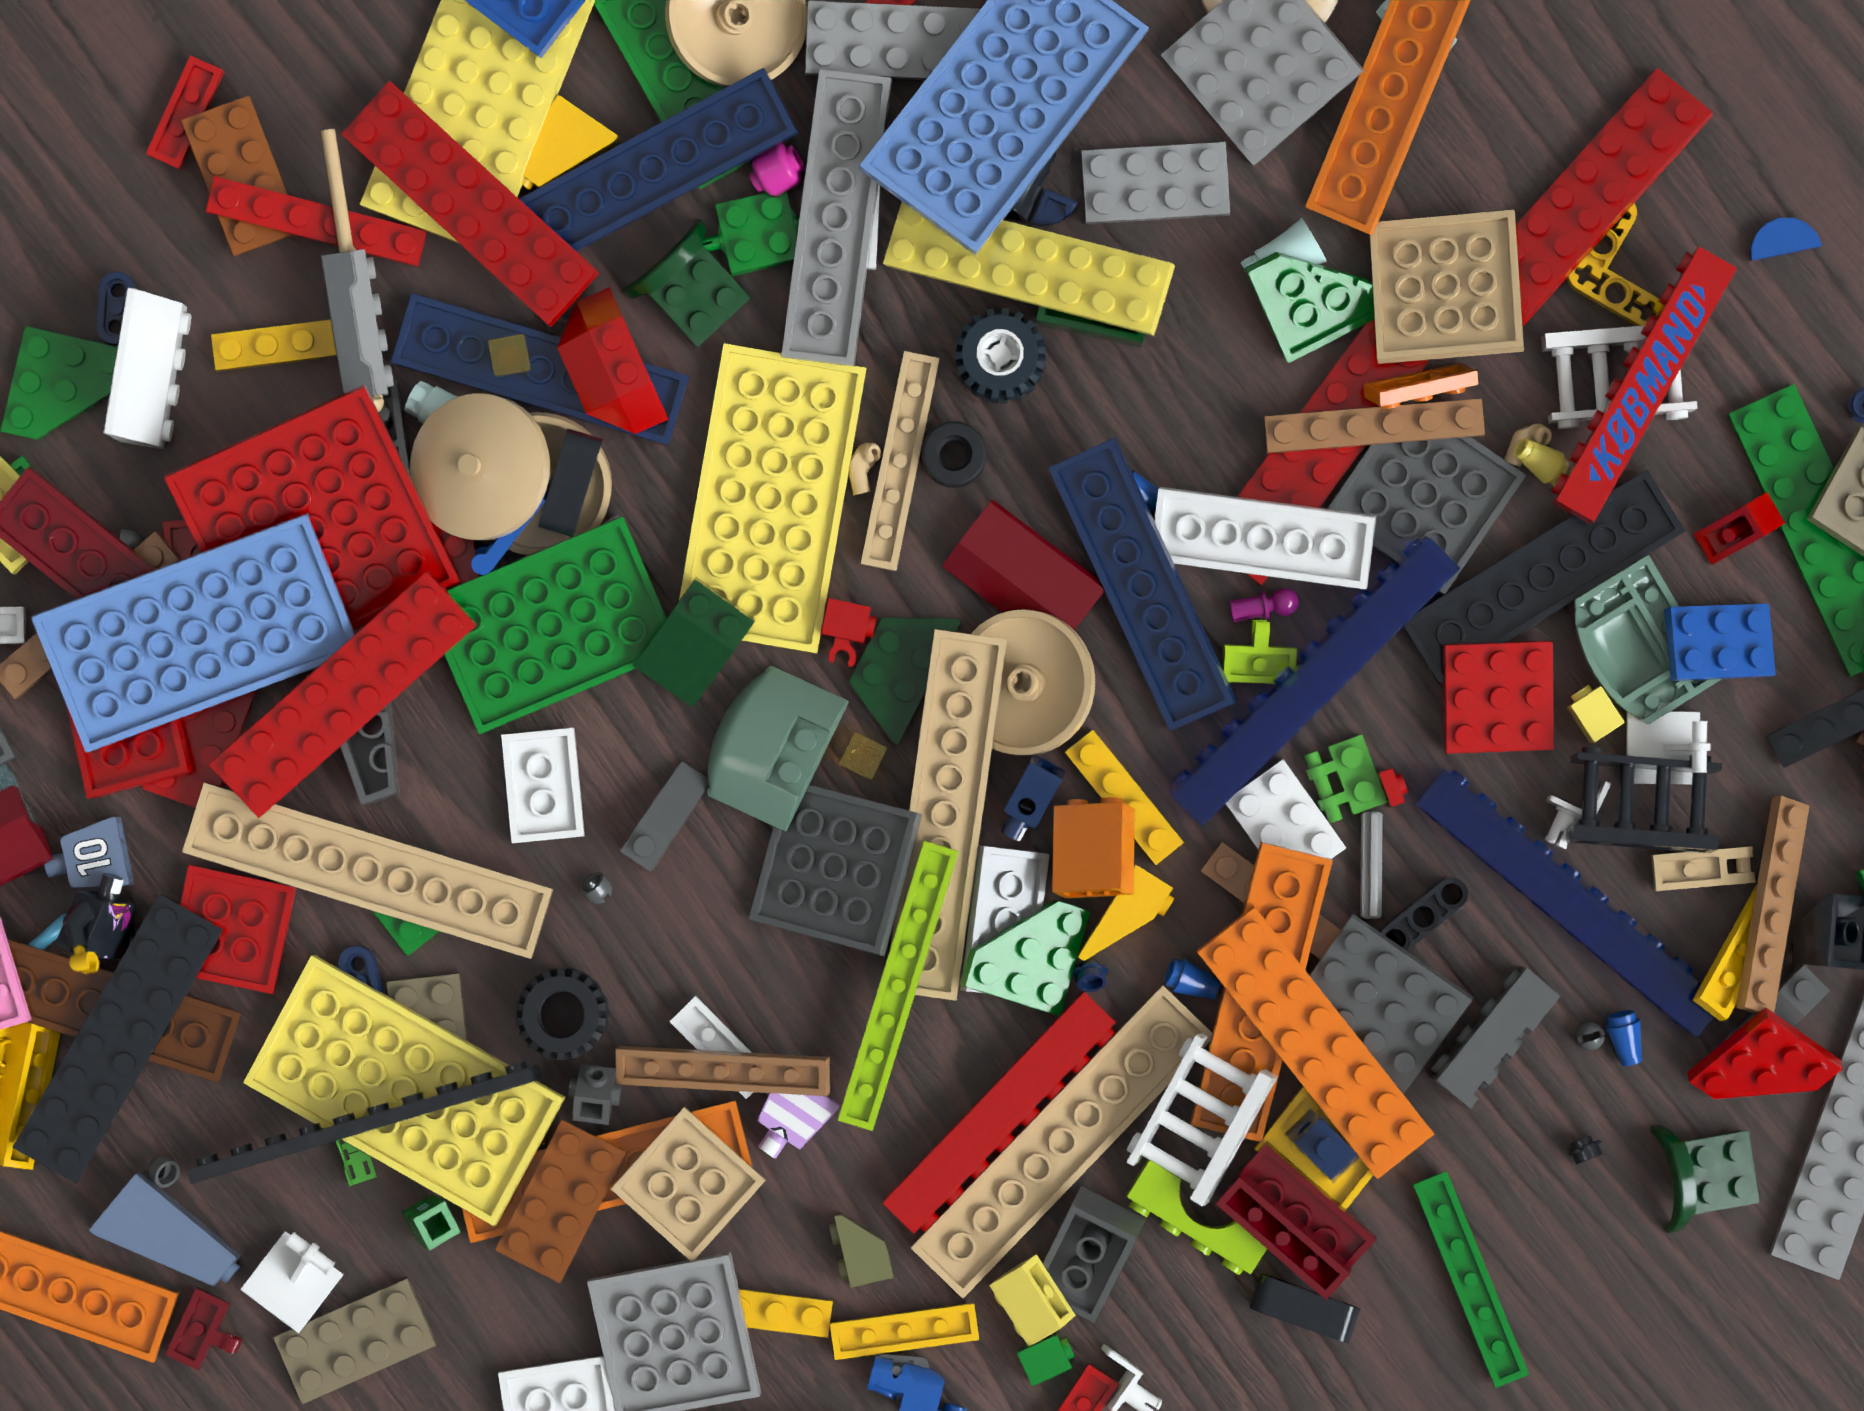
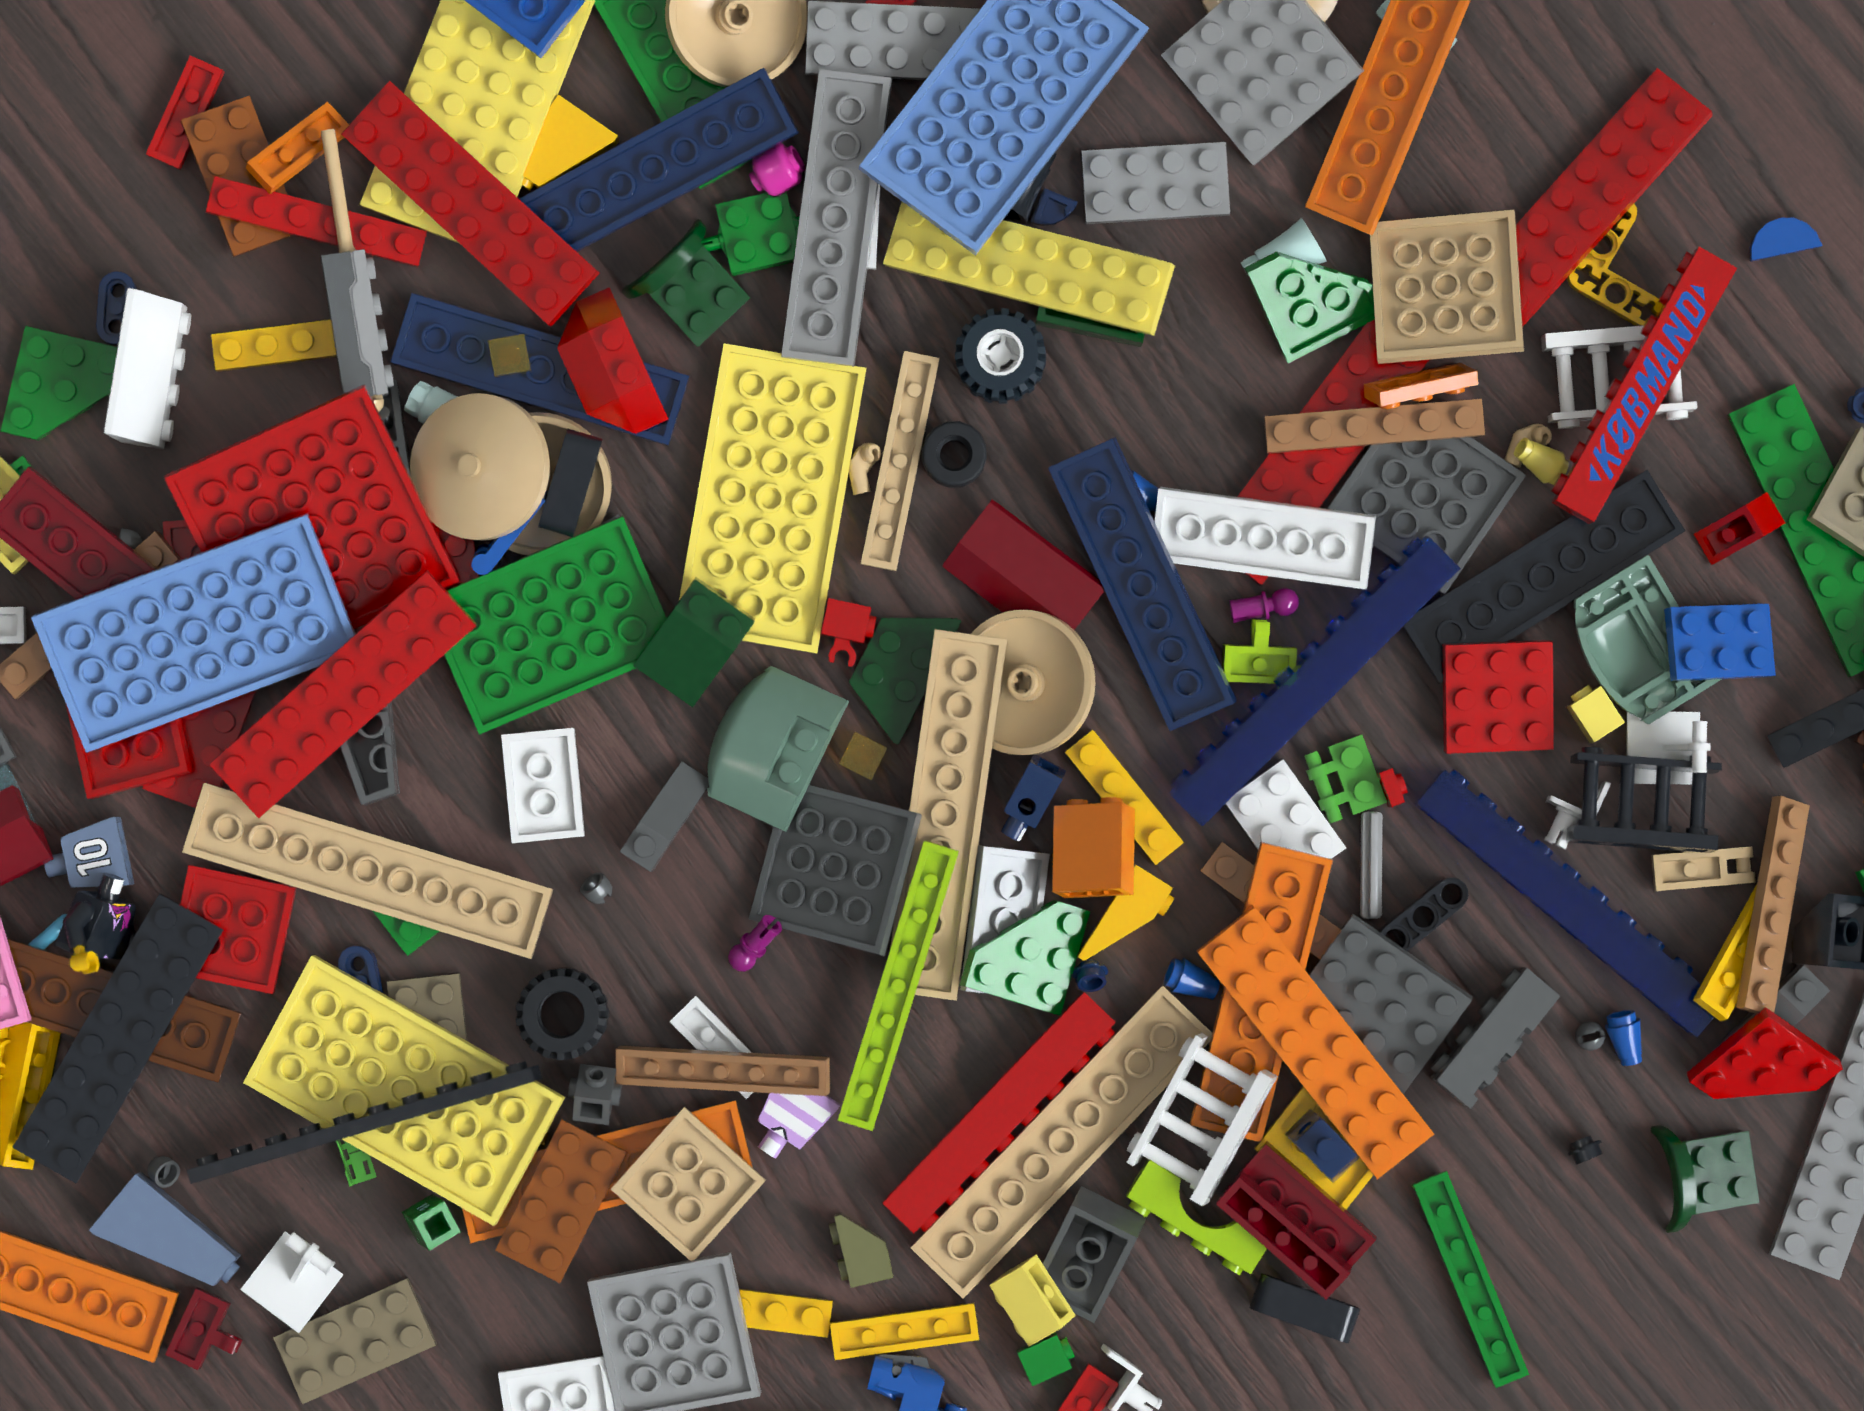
none -> orange plate [246,101,349,194]
none -> magenta pin [728,915,782,972]

